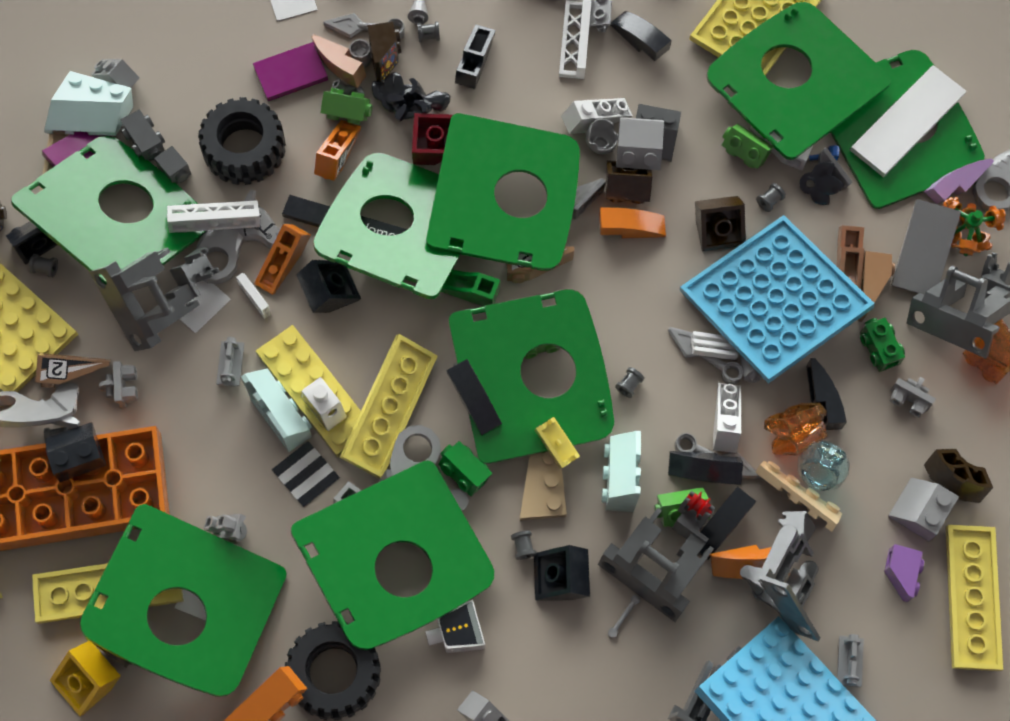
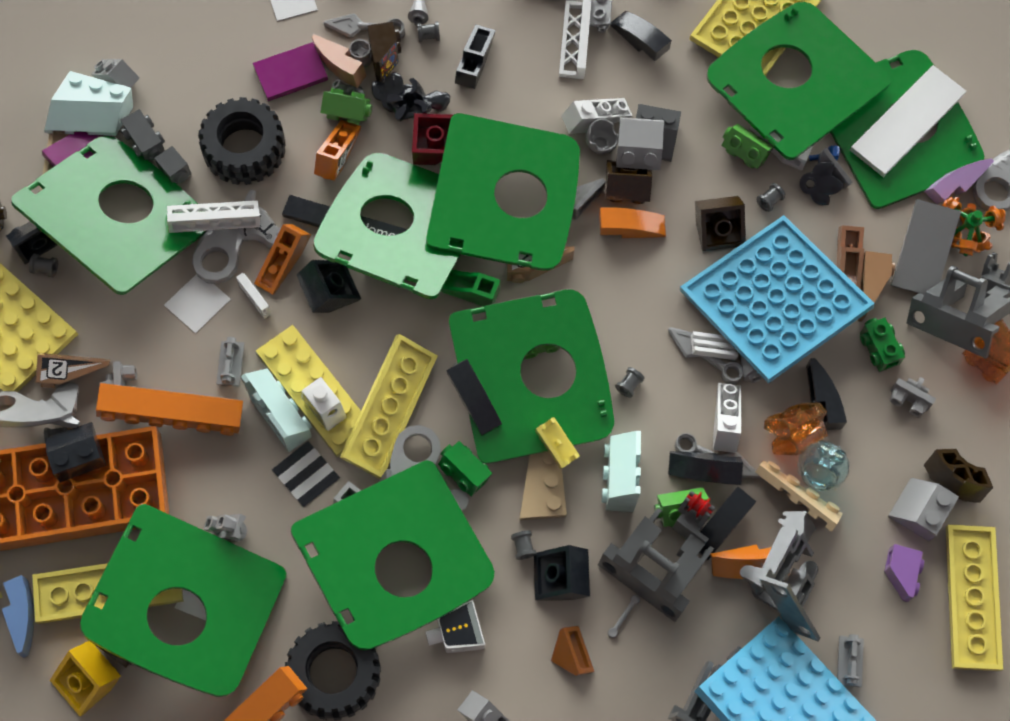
dark grey container [89,247,220,351] -> none
none -> medium blue slope [2,575,34,658]
none -> orange brick [96,383,243,436]
none -> dark orange slope [551,626,595,676]

